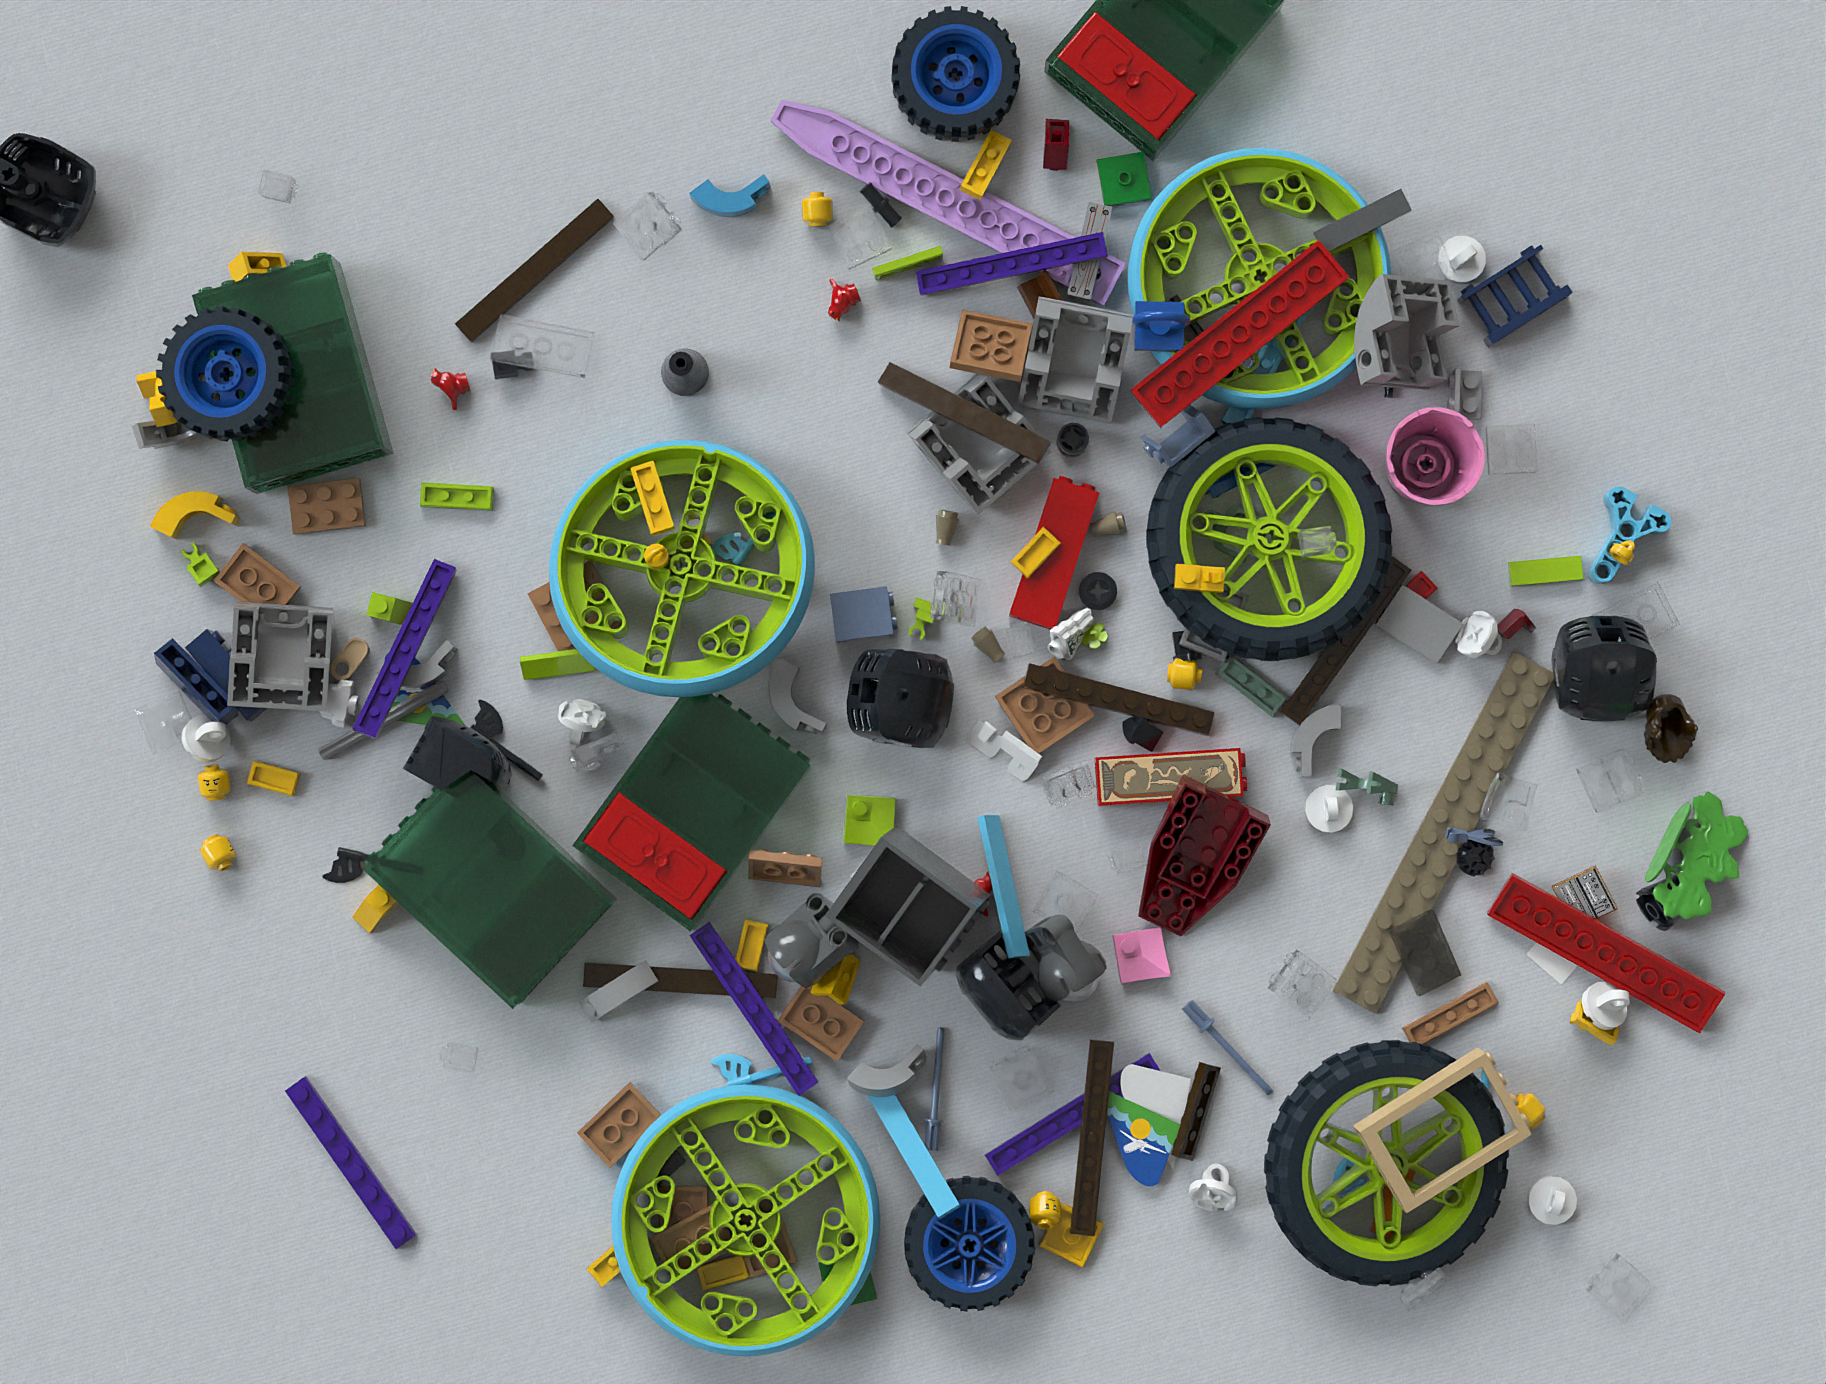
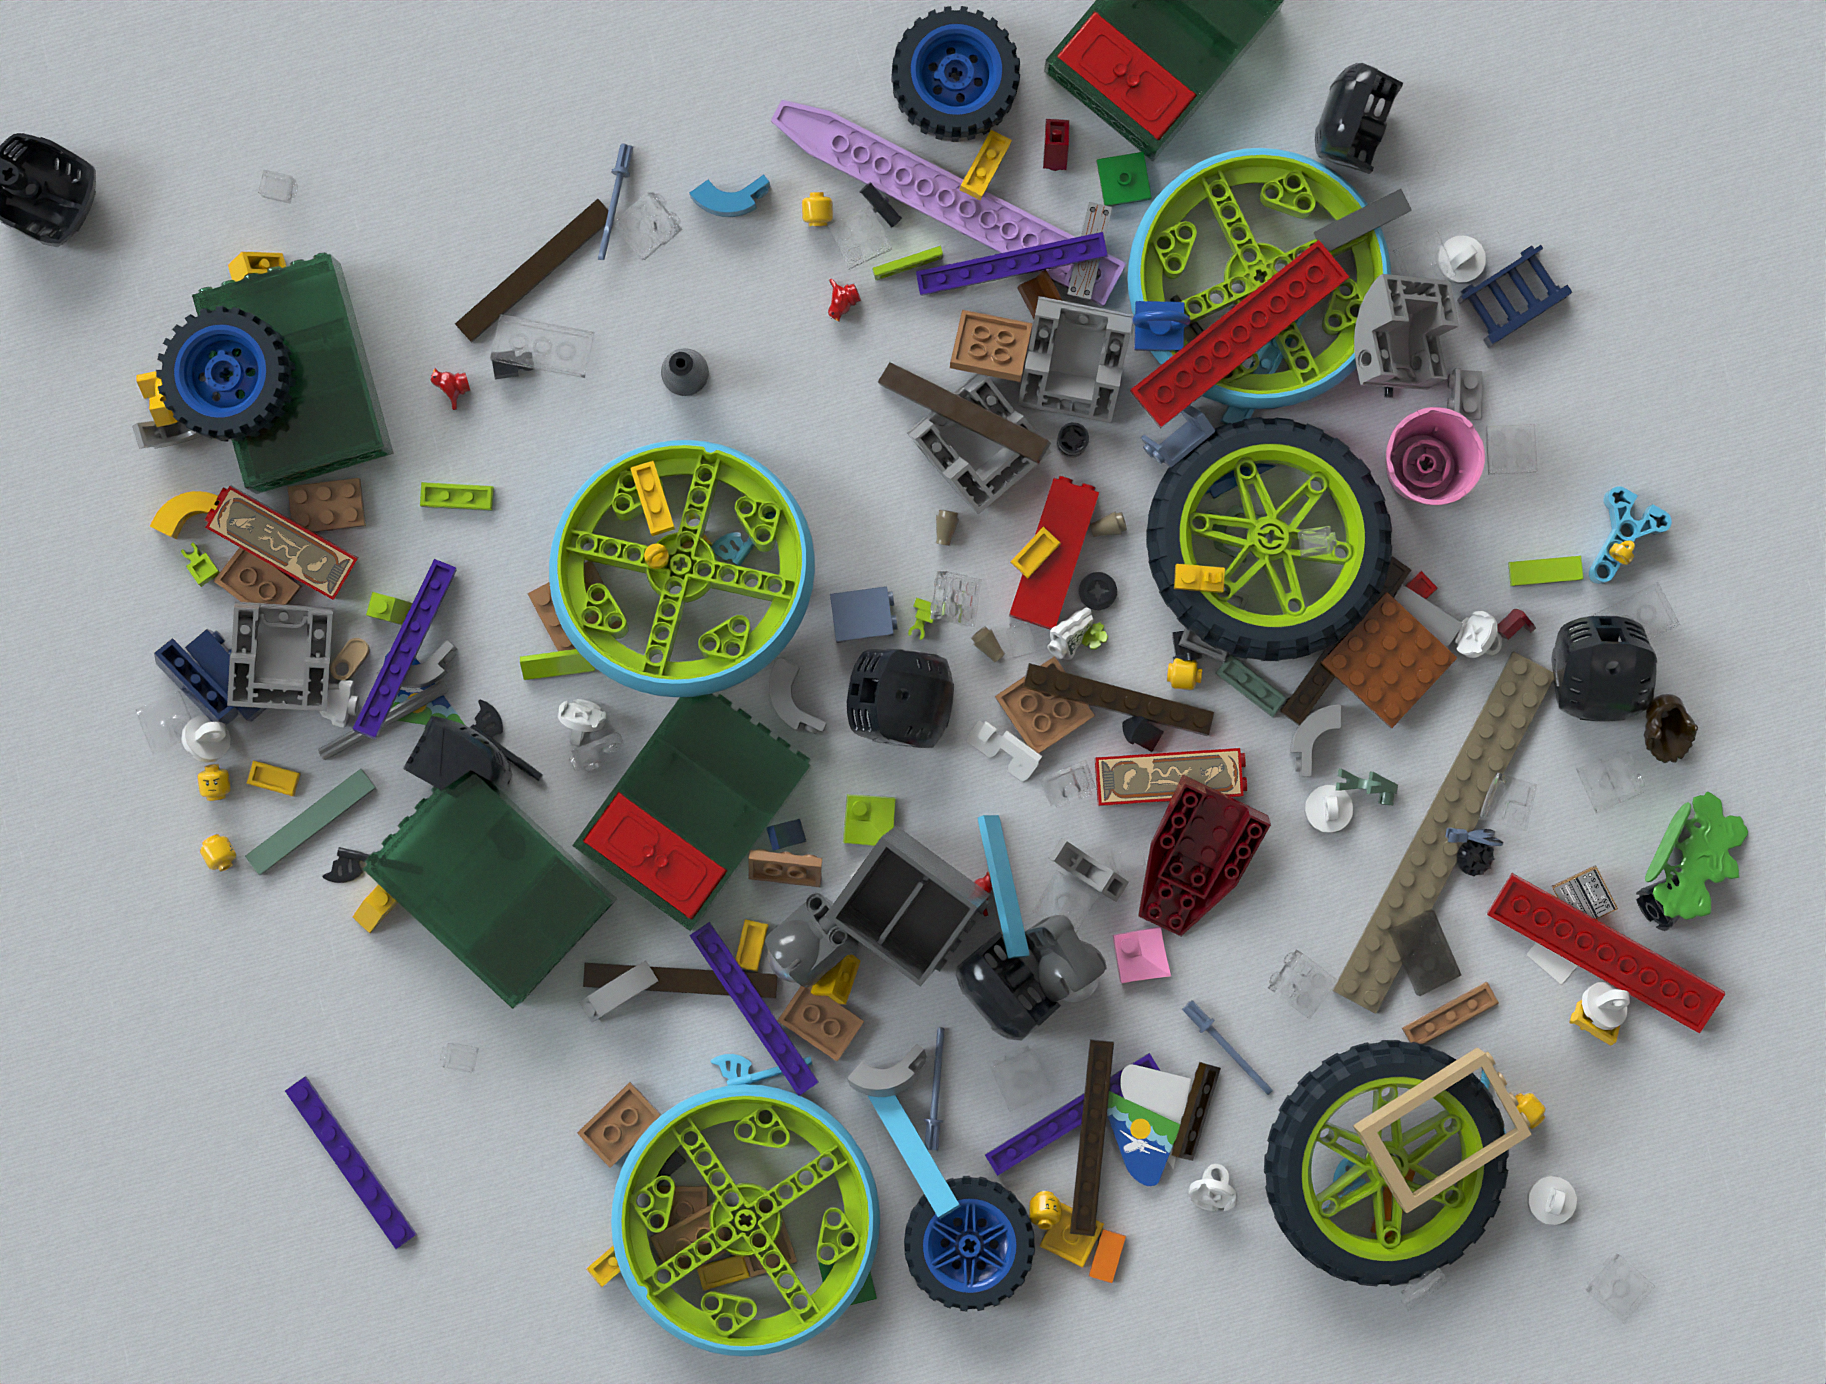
none -> brick [204,485,359,600]
none -> sand green tile [245,768,376,875]
none -> sand blue piece [598,143,634,260]
none -> dark blue tile [766,819,807,851]
none -> light grey arch [1049,838,1129,902]
none -> orange tile [1089,1229,1126,1283]
none -> black piece [1315,63,1403,174]
none -> dark orange plate [1320,592,1457,728]

